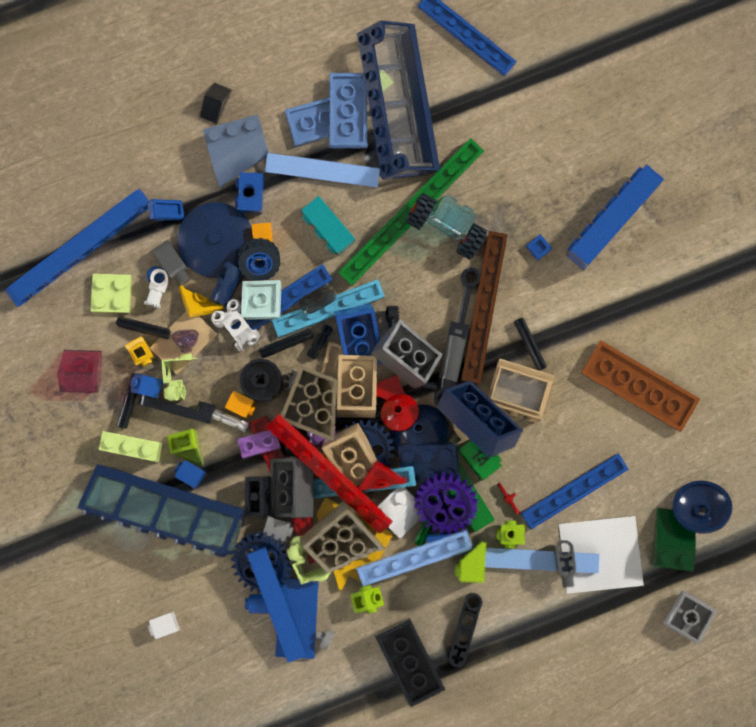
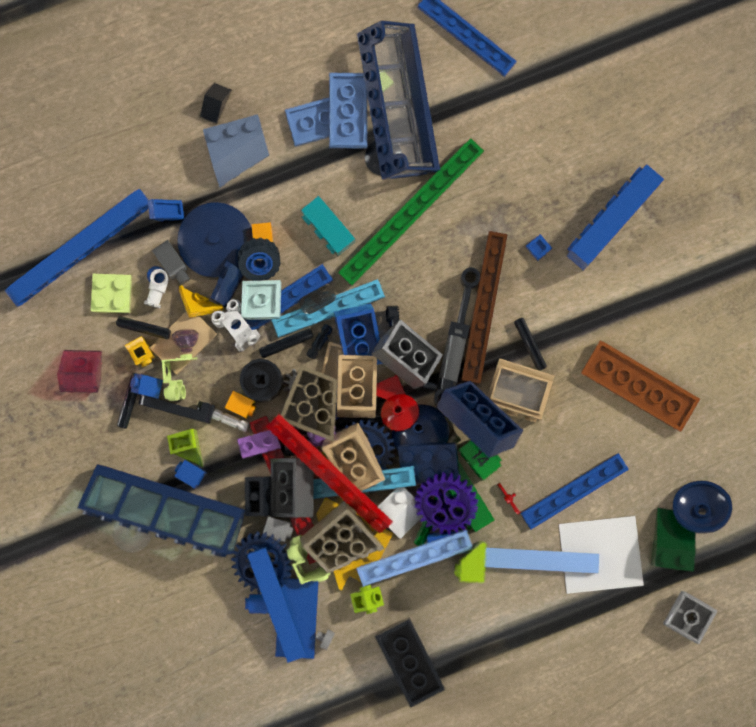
yellowish green brick [99,431,163,462] -> none
white brick [148,611,180,639] -> none
blue brick [235,172,264,214] -> none
light blue tile [265,153,380,187] -> none
red tile [357,461,407,491] -> none
brick [406,193,487,260] -> none
black beam [448,592,483,667] -> none
lime brick [496,521,525,548] -> none
dark grey piece [554,540,576,588] -> none

